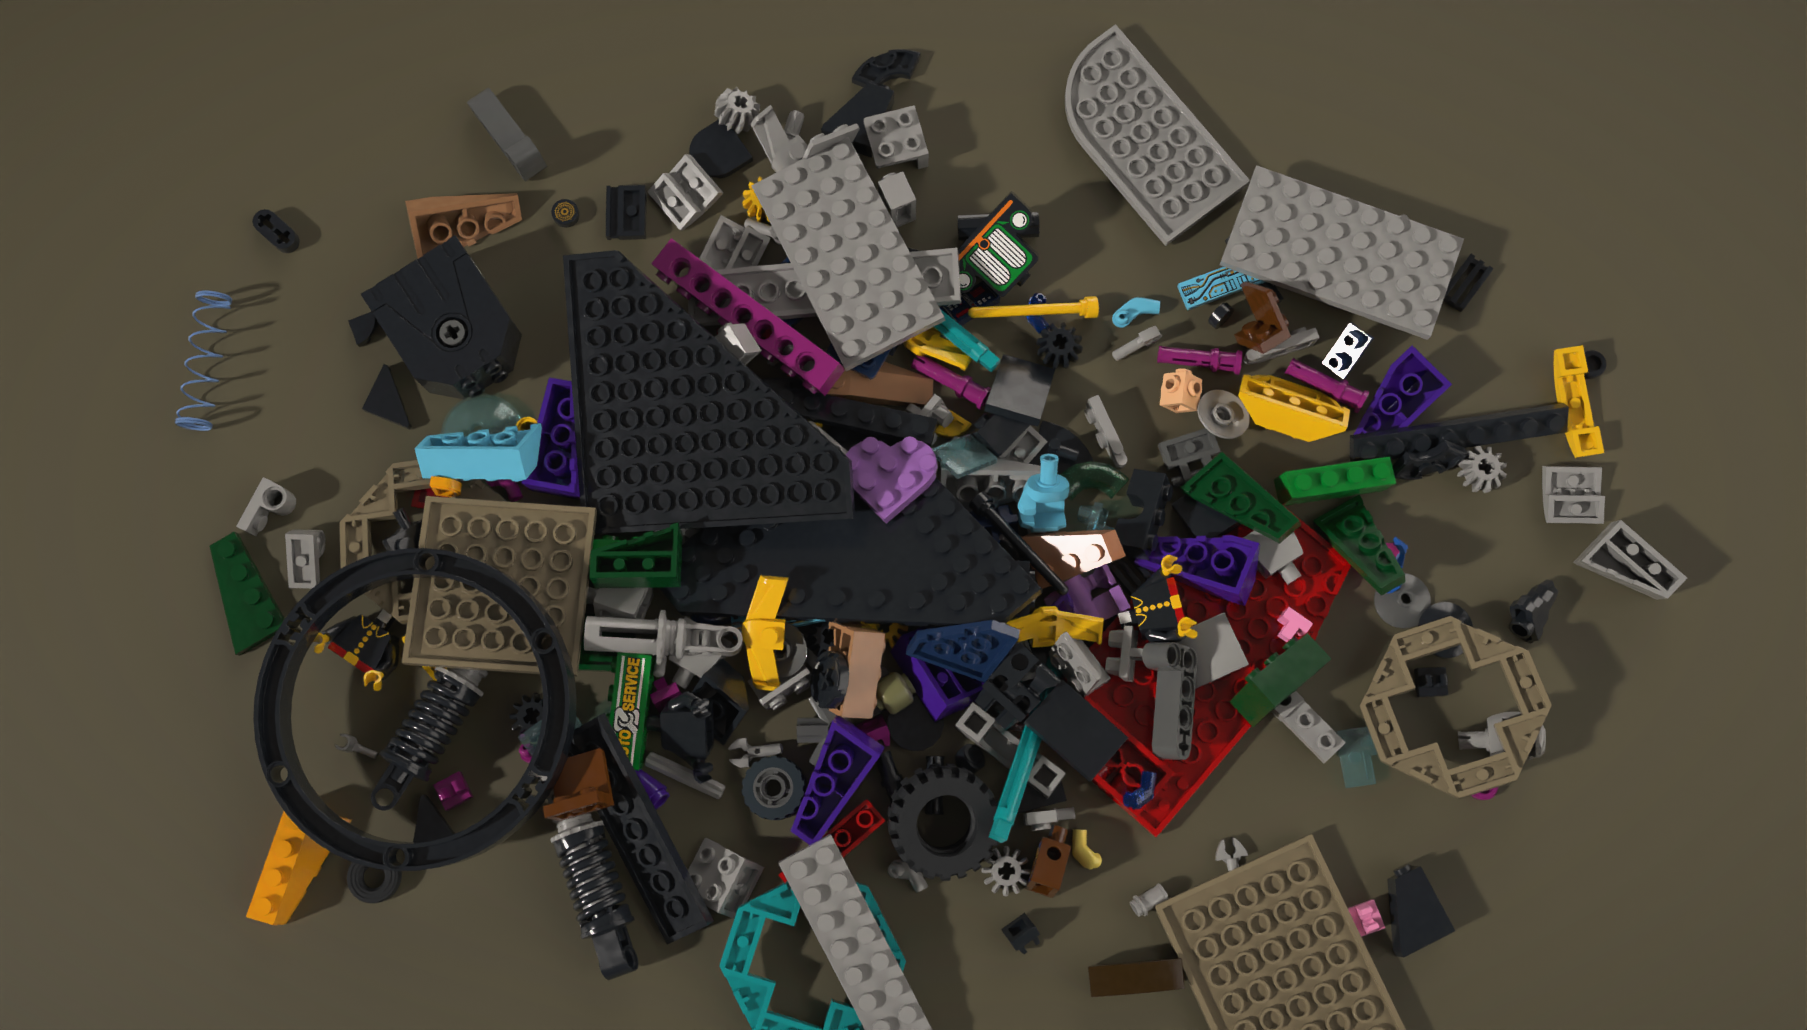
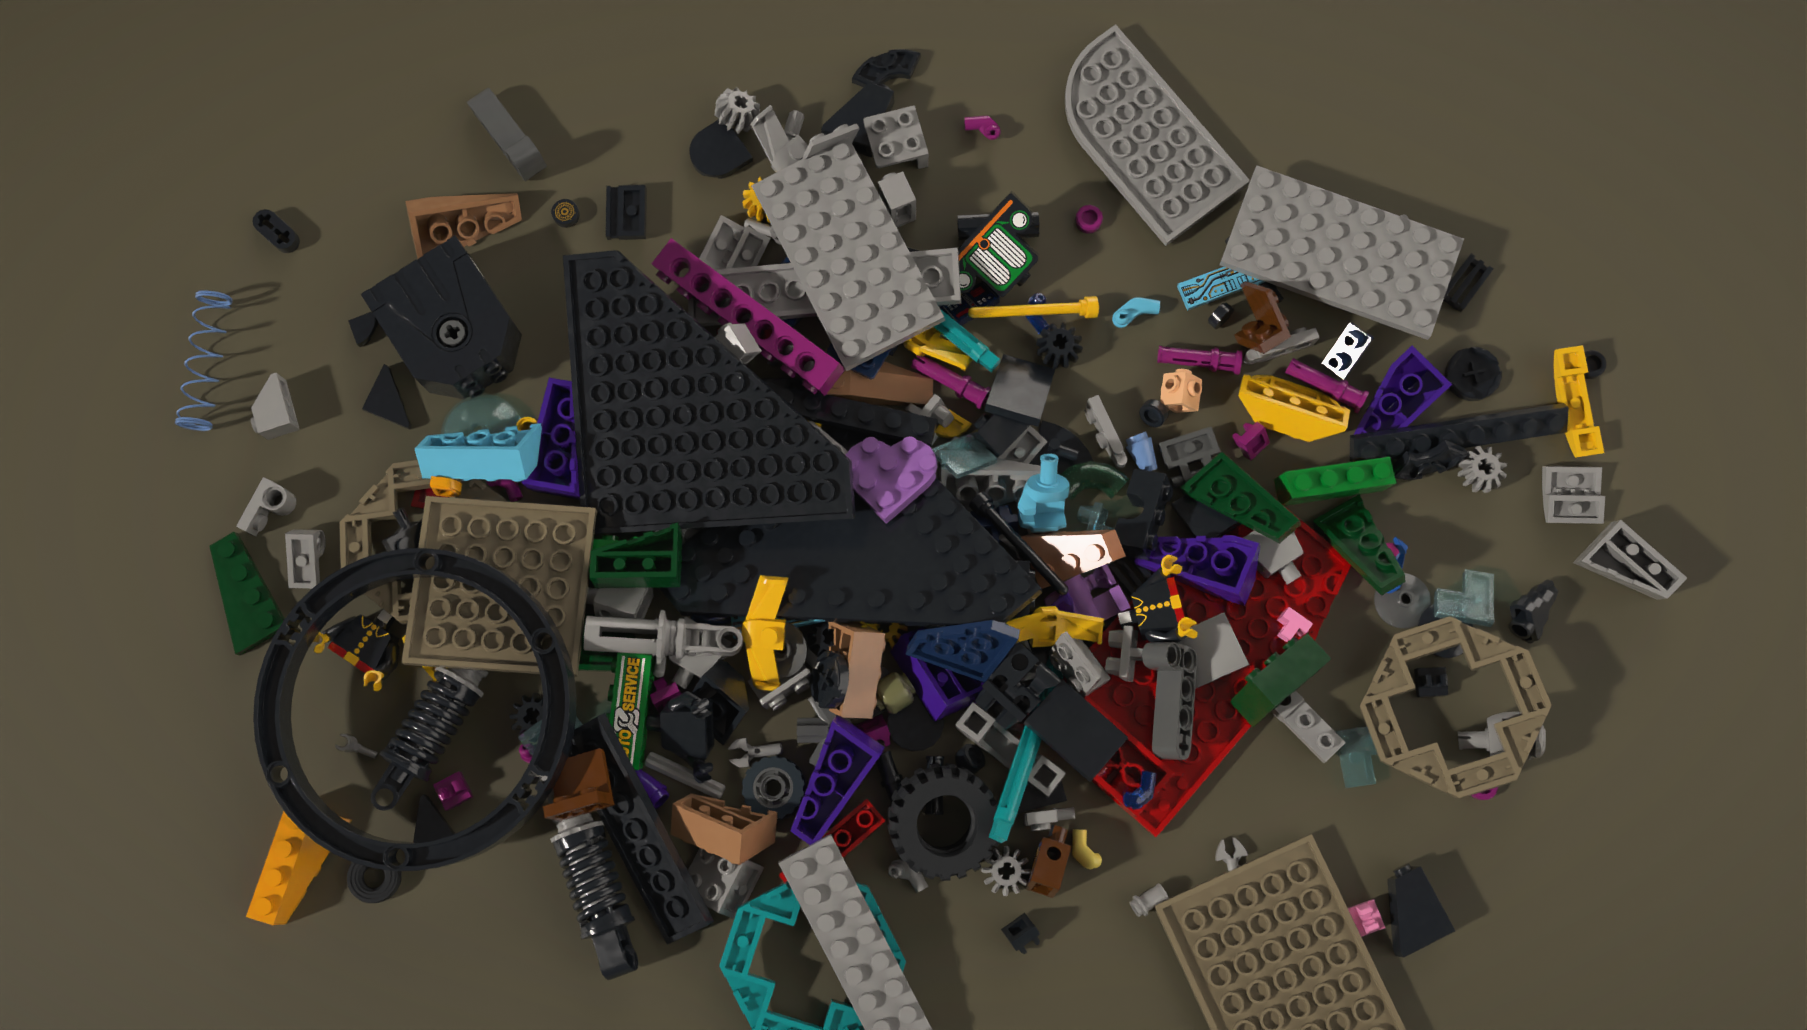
light grey slope [648,154,723,231] -> none
dark brown slope [1088,958,1185,997] -> none
light grey bar [1112,326,1162,361] -> none
light grey dish [1197,390,1250,439] -> none
none -> light grey slope [251,373,300,440]
none -> medium nougat wedge [671,793,777,865]
none -> magenta arm [964,116,1001,140]
none -> magenta tile [1075,205,1103,234]
none -> medium blue cone [1126,431,1158,471]
none -> black tile [1139,399,1169,427]
none -> magenta tile [1233,422,1270,461]
none -> clear light blue tile [1434,569,1494,627]
none -> black tile [1445,347,1502,401]

